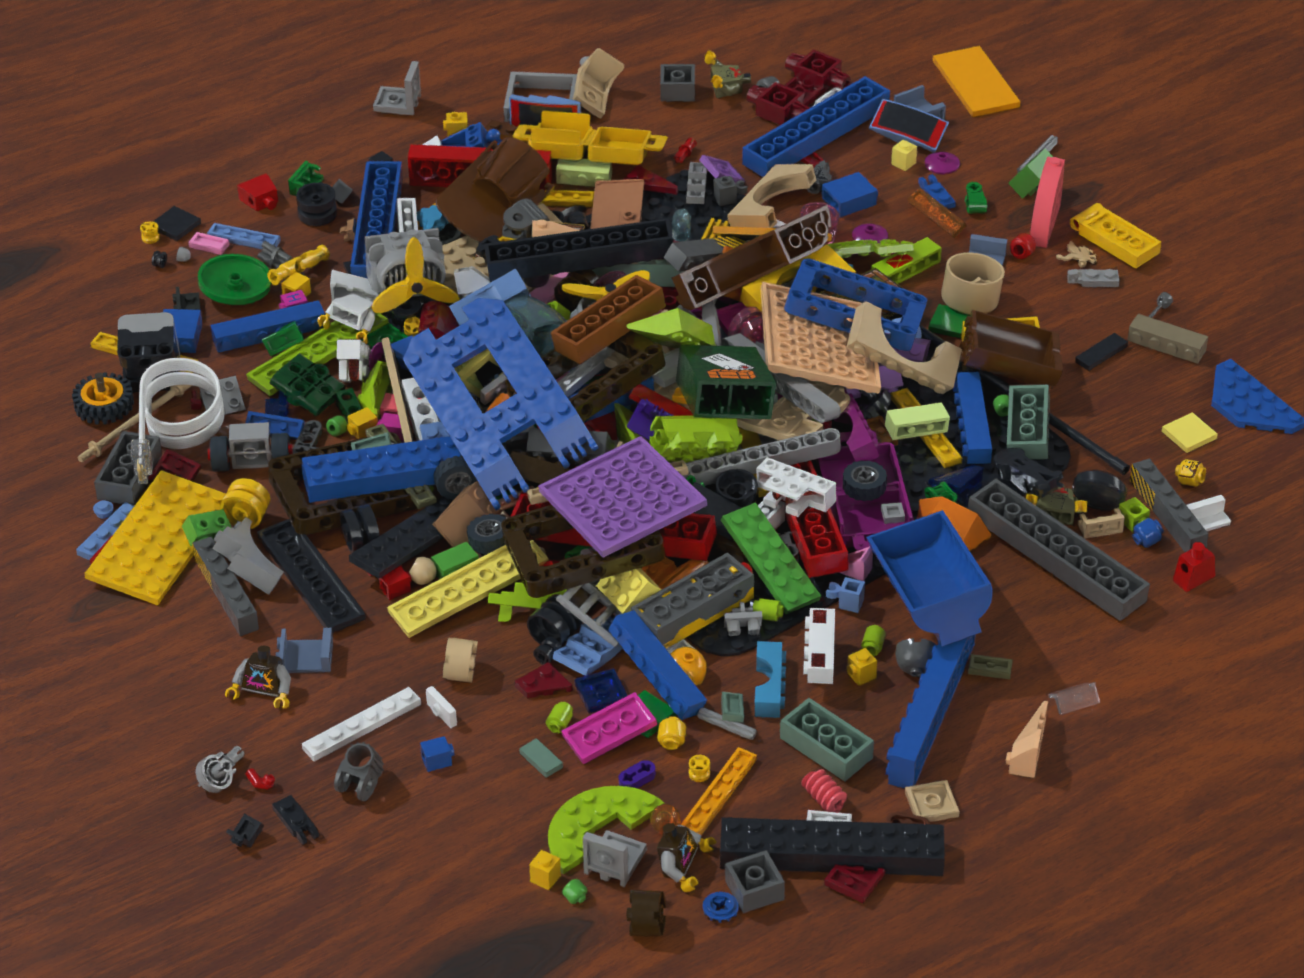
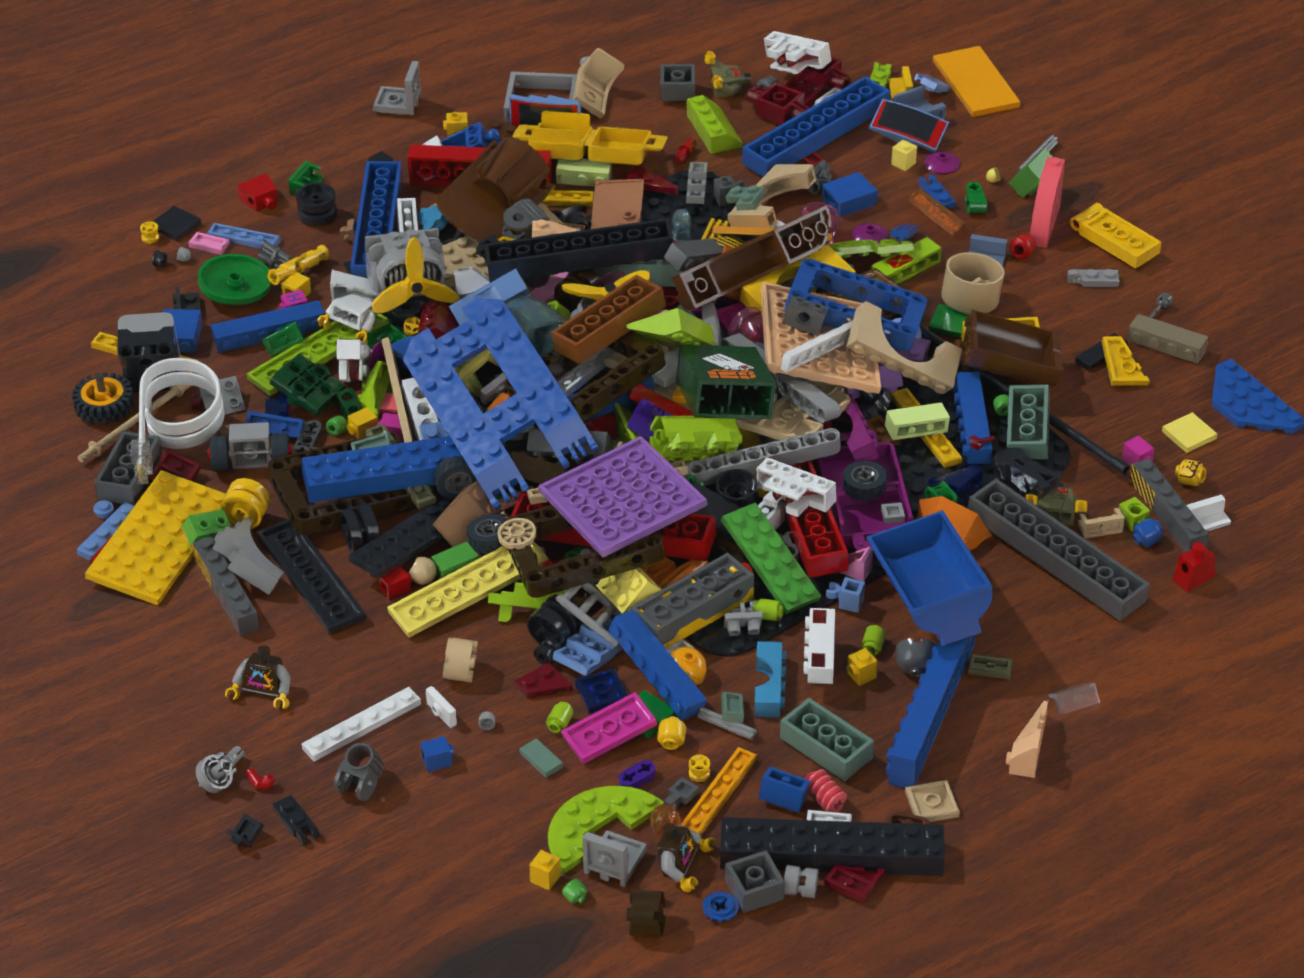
sand blue panel [276,628,333,673] -> none
dark grey panel [333,179,353,204] -> none
medium lavender tile [700,155,745,183] -> none
tan piece [1056,241,1097,268] -> none
black piece [1072,470,1127,511] -> none
none -> light grey hinge [478,711,496,730]
none -> tan wheel [498,518,536,549]
none -> dark grey plate [664,777,699,814]
none -> lime slope [687,95,743,154]
none -> sand green plate [725,185,766,211]
none -> blue brick [758,766,810,813]
none -> white piece [764,31,831,74]
none -> white plate [780,321,853,373]
none -> dark grey brick [782,296,828,336]
none -> light grey wheel [784,865,819,898]
none -> lime plate [870,62,892,88]
none -> yellow panel [888,66,913,101]
none -> blue plate [891,225,918,241]
none -> medium blue plate [914,73,950,93]
none -> dark red hand [968,435,995,450]
none -> light yellow hinge [986,167,1001,183]
none -> yellow wing [1101,336,1150,386]
none -> dark pink brick [1122,436,1154,466]

